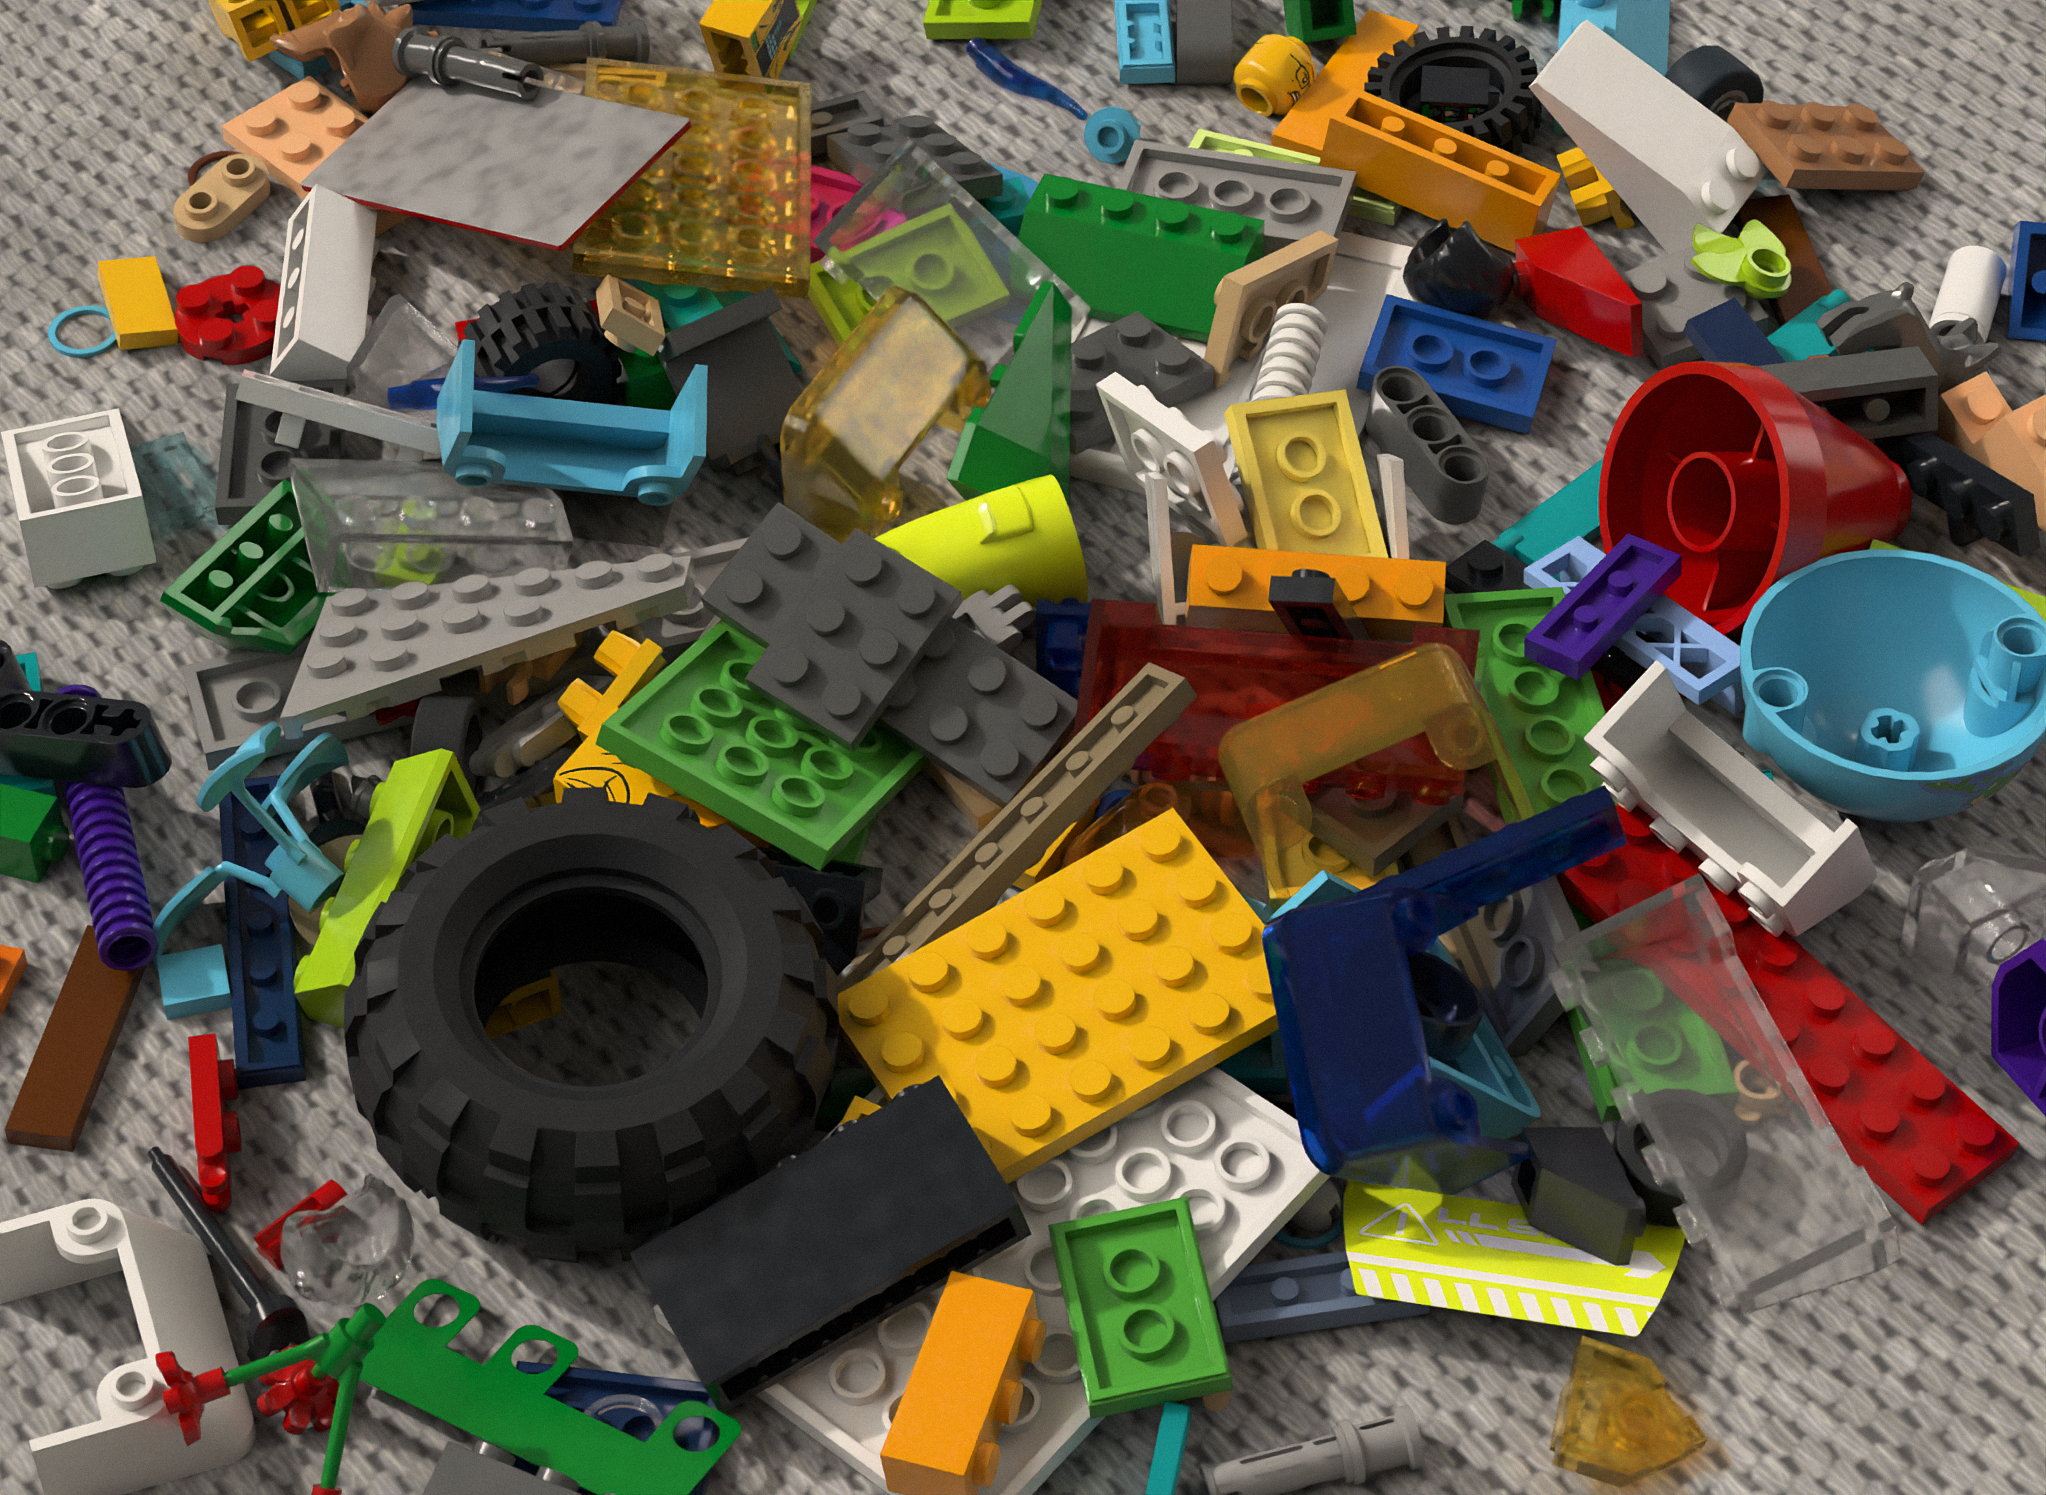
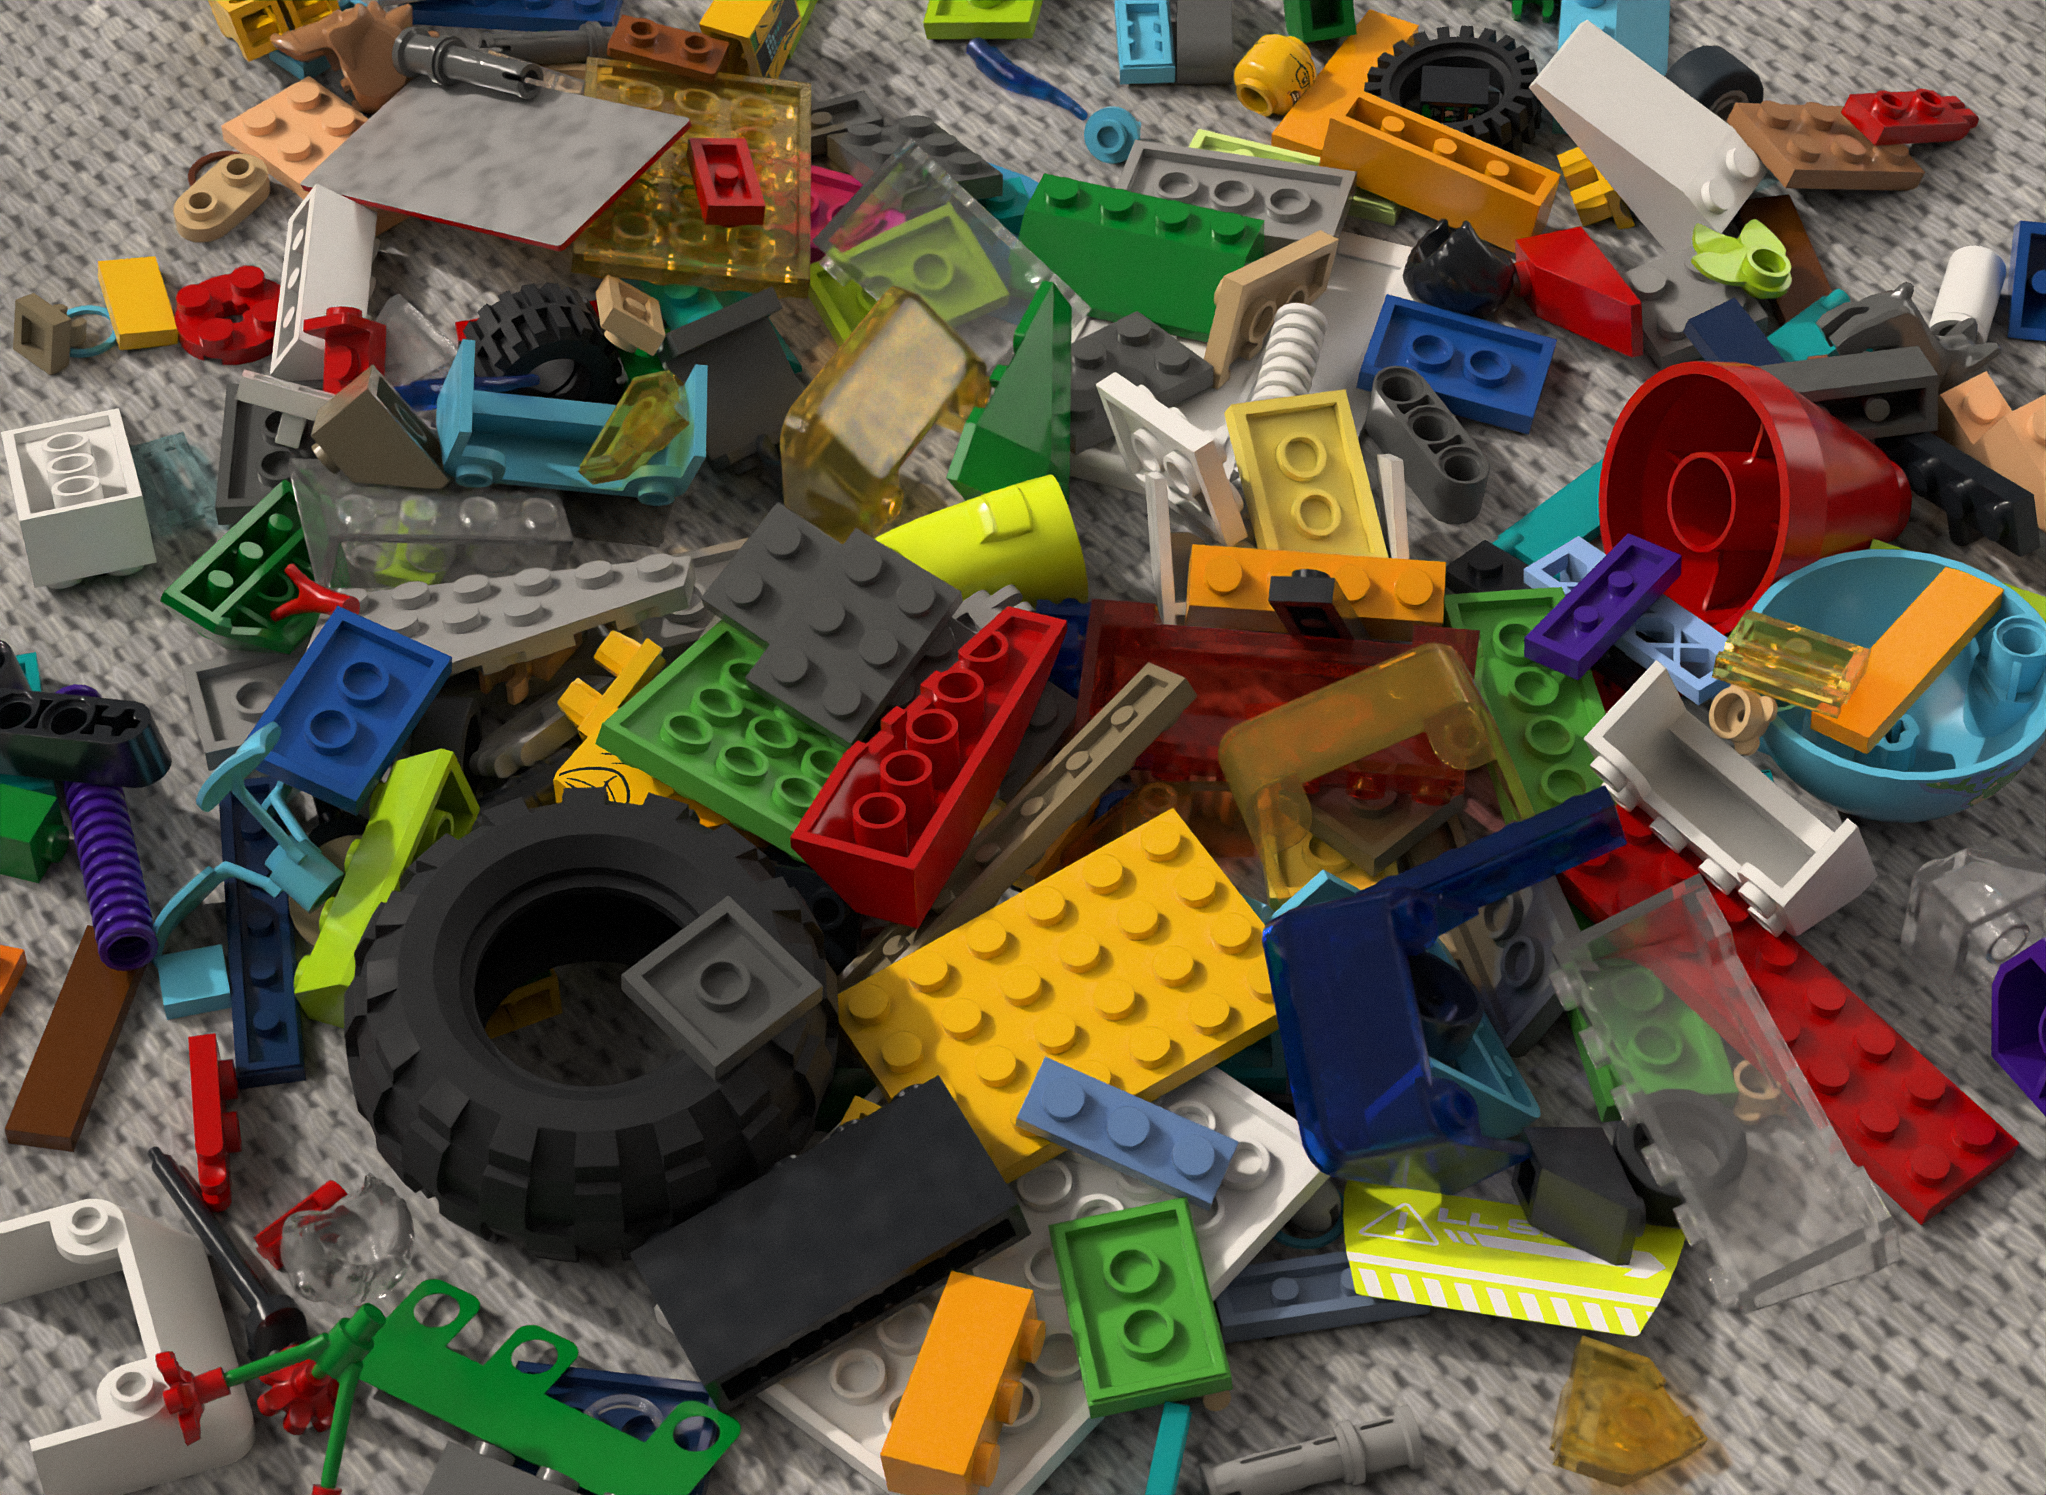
none -> dark tan tile [13,293,87,376]
none -> blue plate [244,606,452,816]
none -> red bar [270,564,360,622]
none -> red bracket [303,306,387,395]
none -> dark tan slope [311,364,450,489]
none -> clear yellow plate [578,370,690,485]
none -> dark orange bracket [607,14,730,108]
none -> dark grey plate [621,895,823,1082]
none -> red plate [686,138,766,228]
none -> red wedge [790,606,1067,929]
none -> medium blue plate [1015,1056,1239,1211]
none -> tan plate [1709,678,1778,756]
none -> clear yellow plate [1712,609,1871,719]
none -> light orange tile [1810,567,2004,754]
none -> red hinge [1841,88,1979,146]

